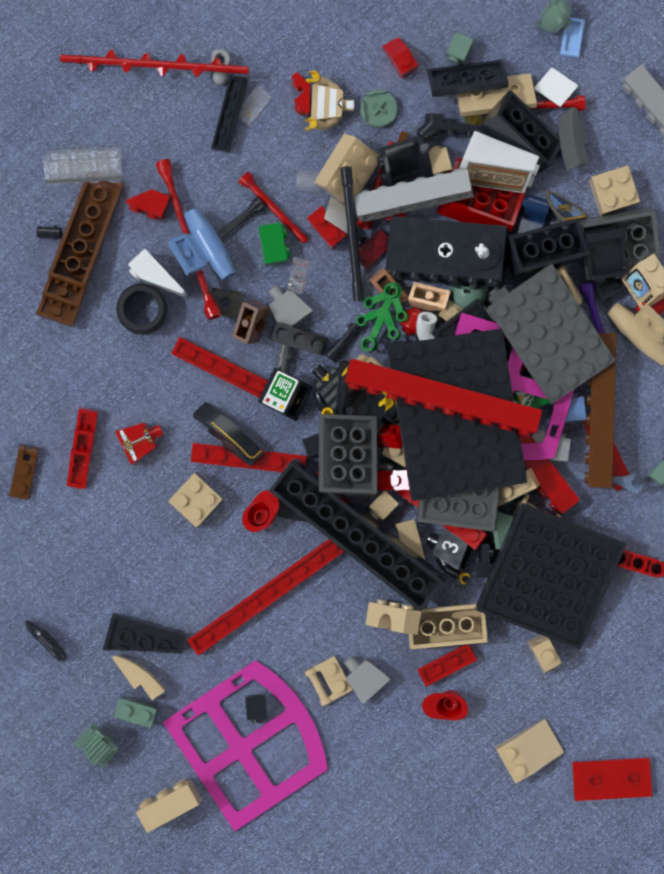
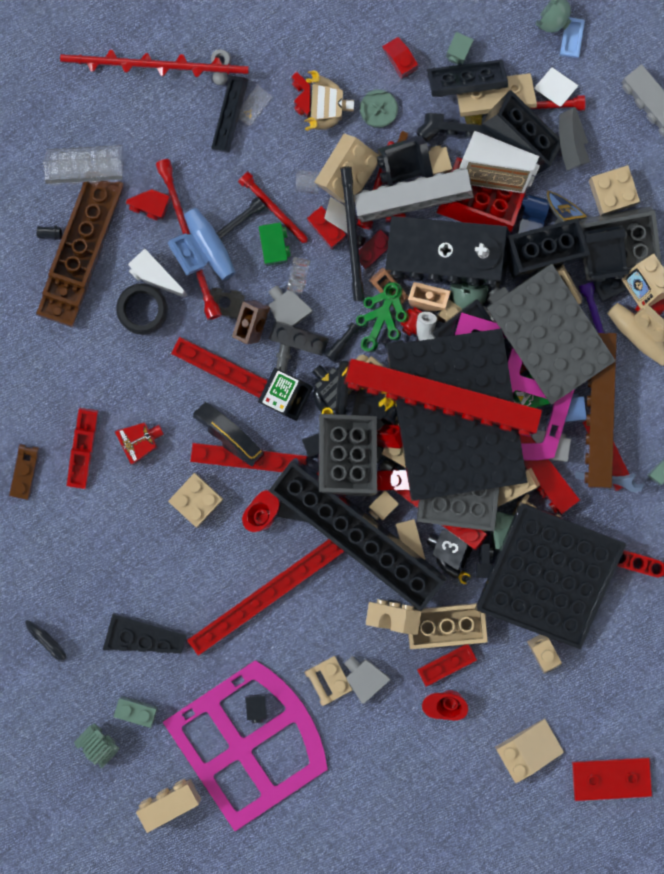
tan slope [112,654,166,700] -> none

